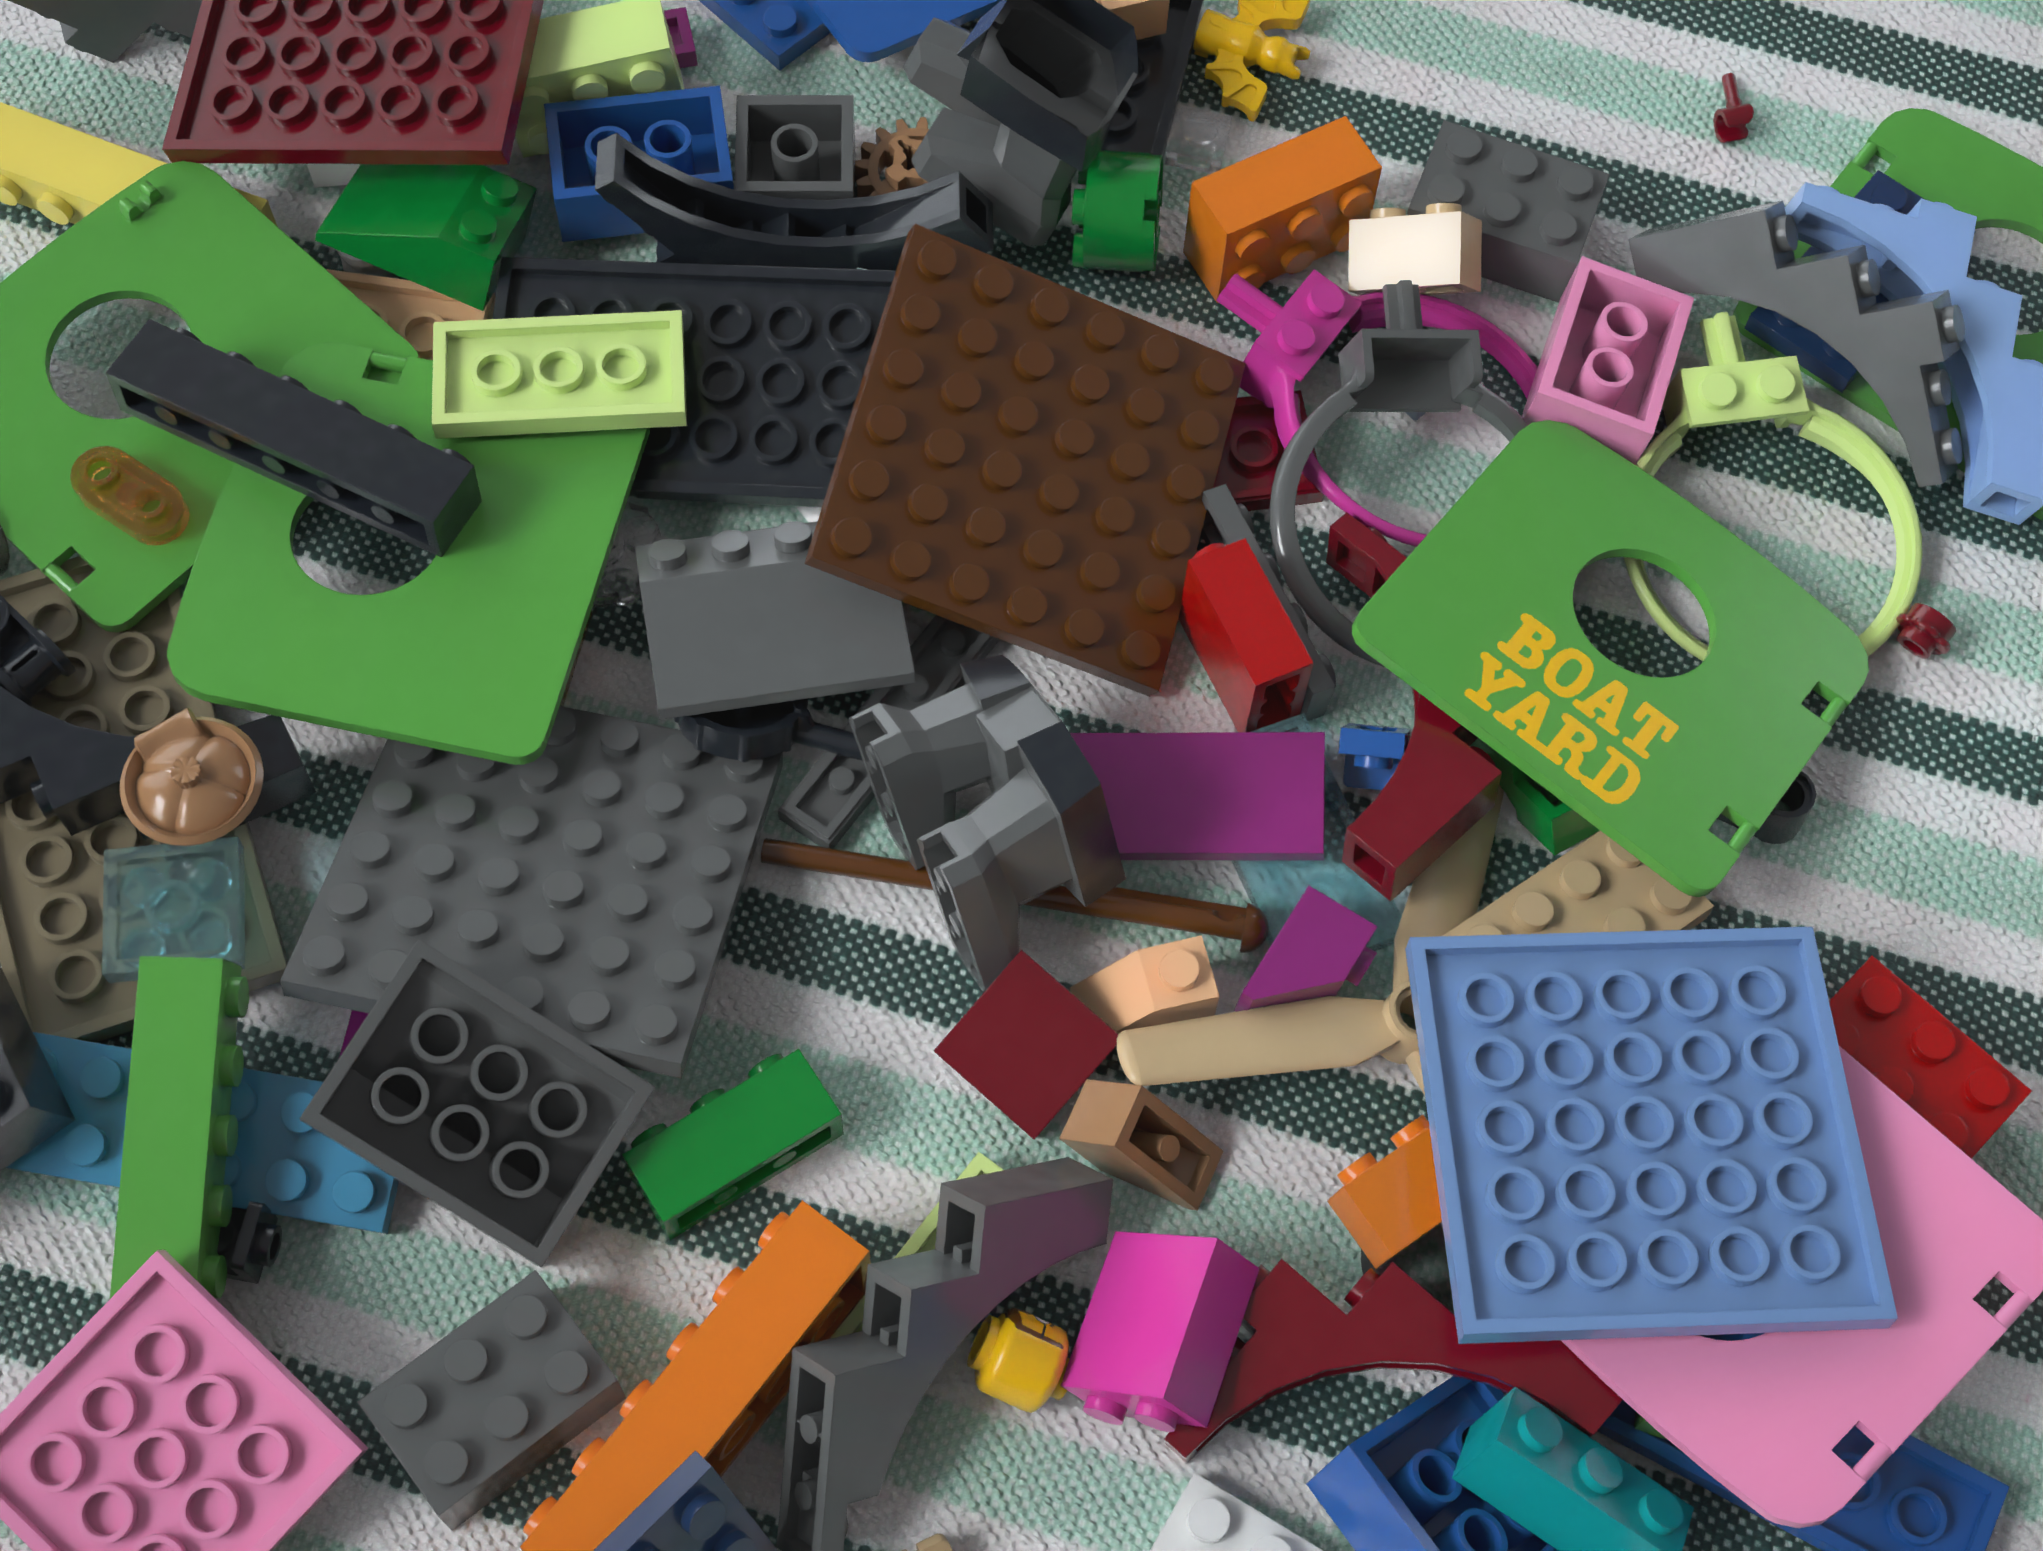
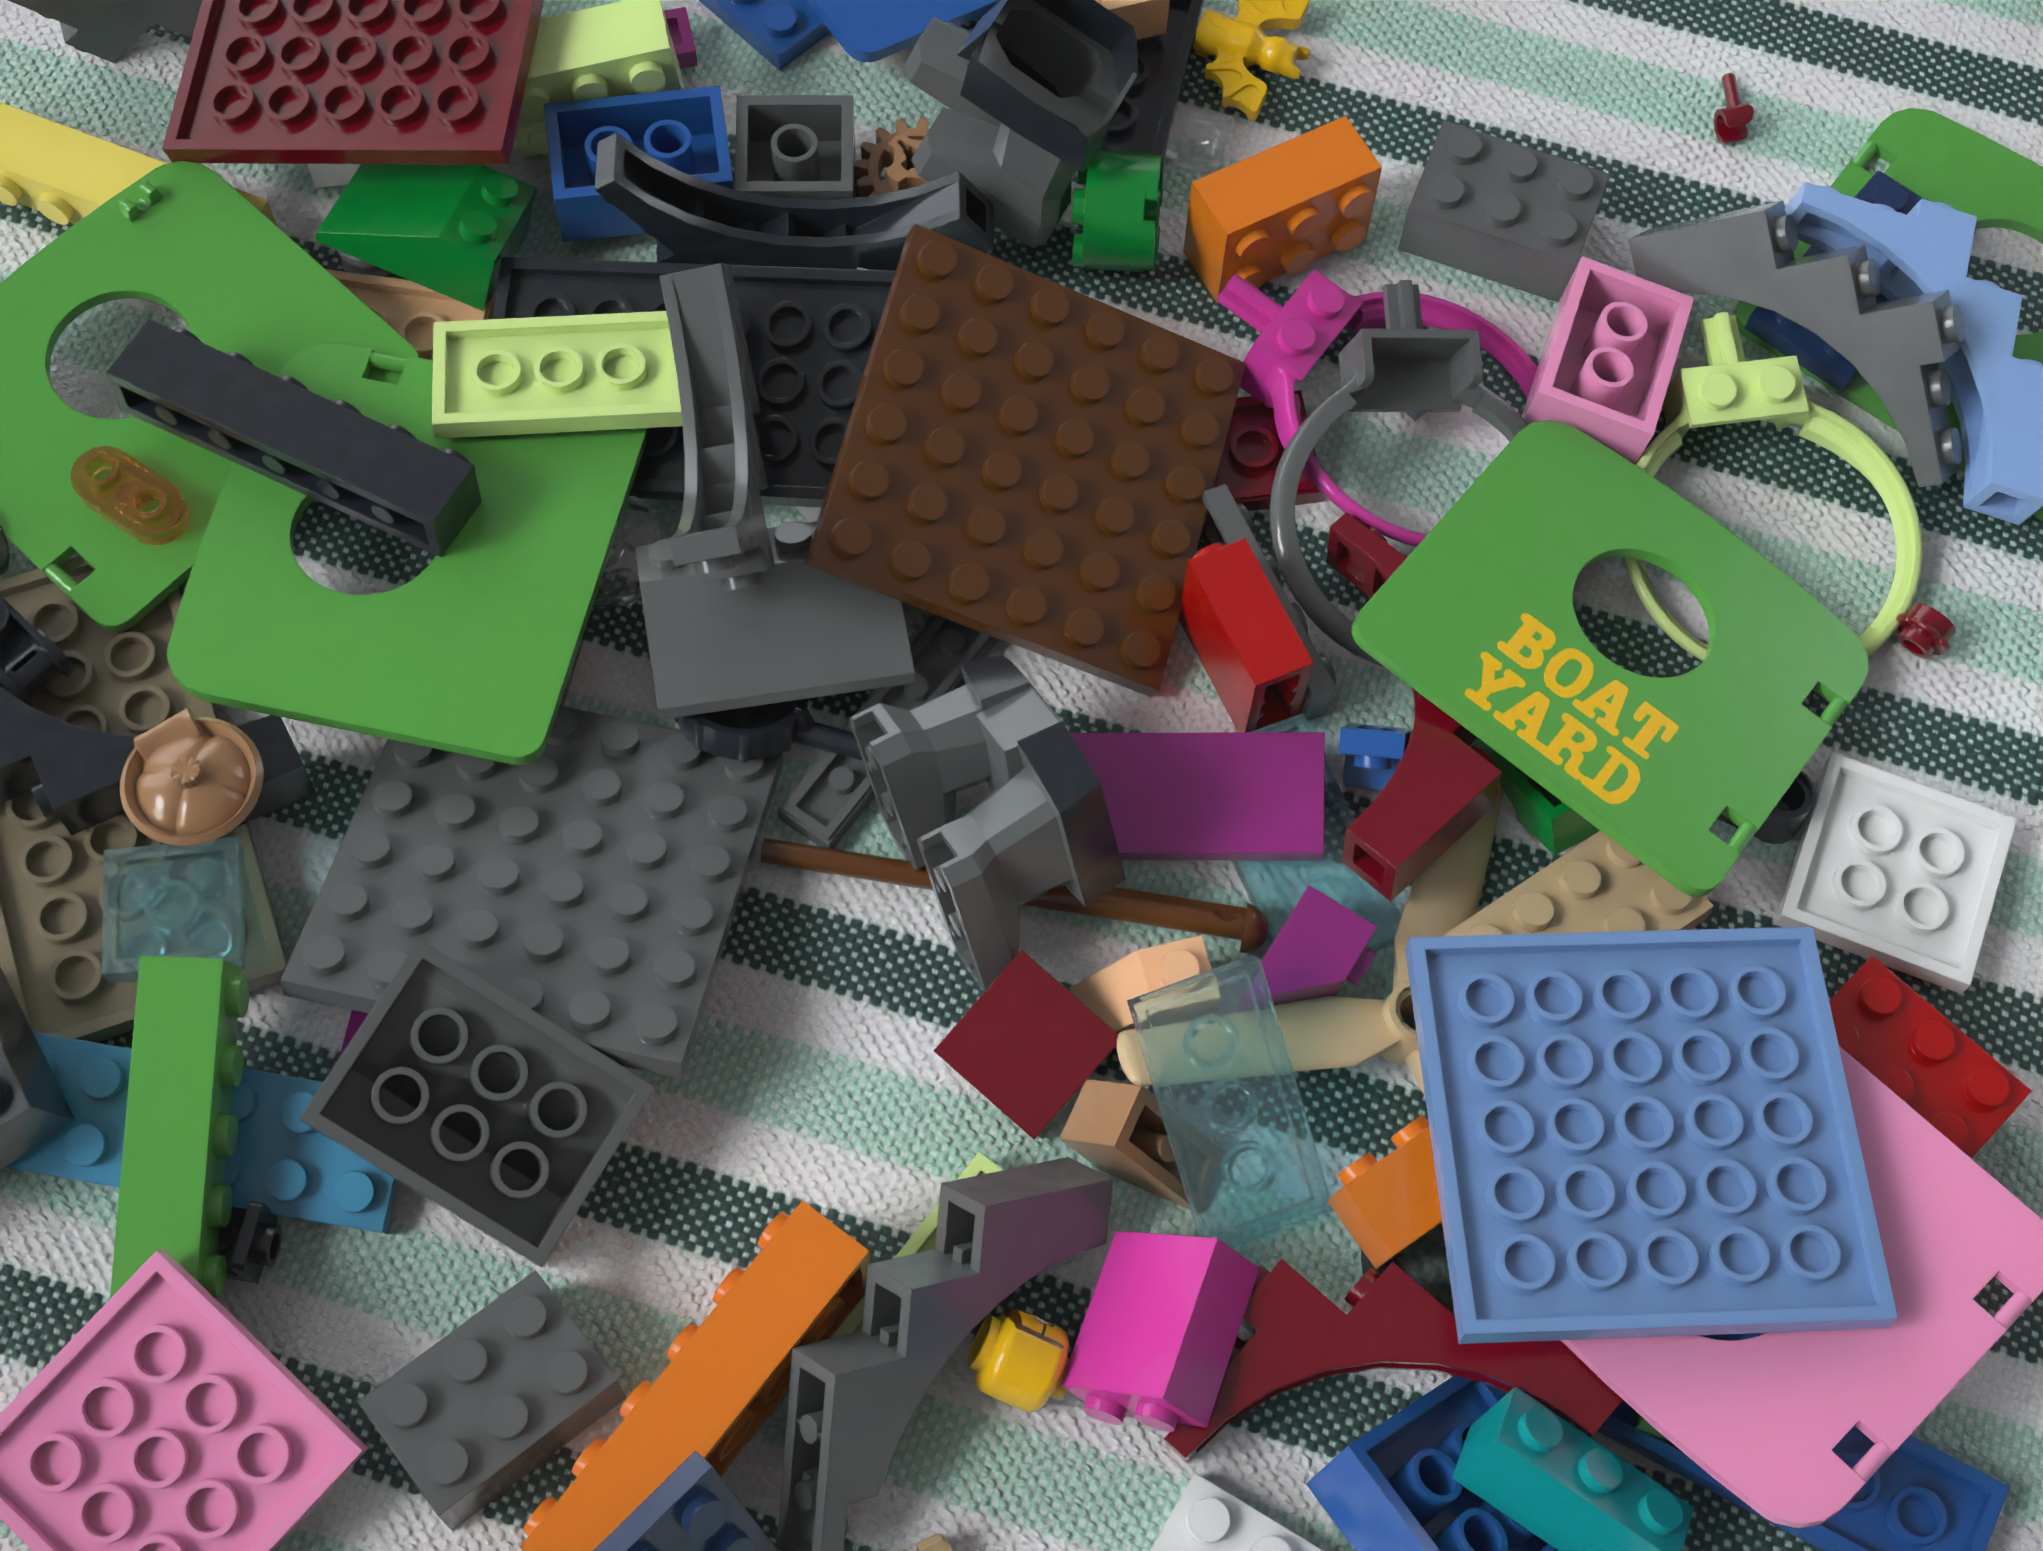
green brick [622,1049,844,1240] -> none
brick [1348,203,1482,295] -> none
none -> dark grey arch [659,263,775,591]
none -> clear light blue tile [1127,955,1334,1249]
none -> white plate [1774,752,2017,994]

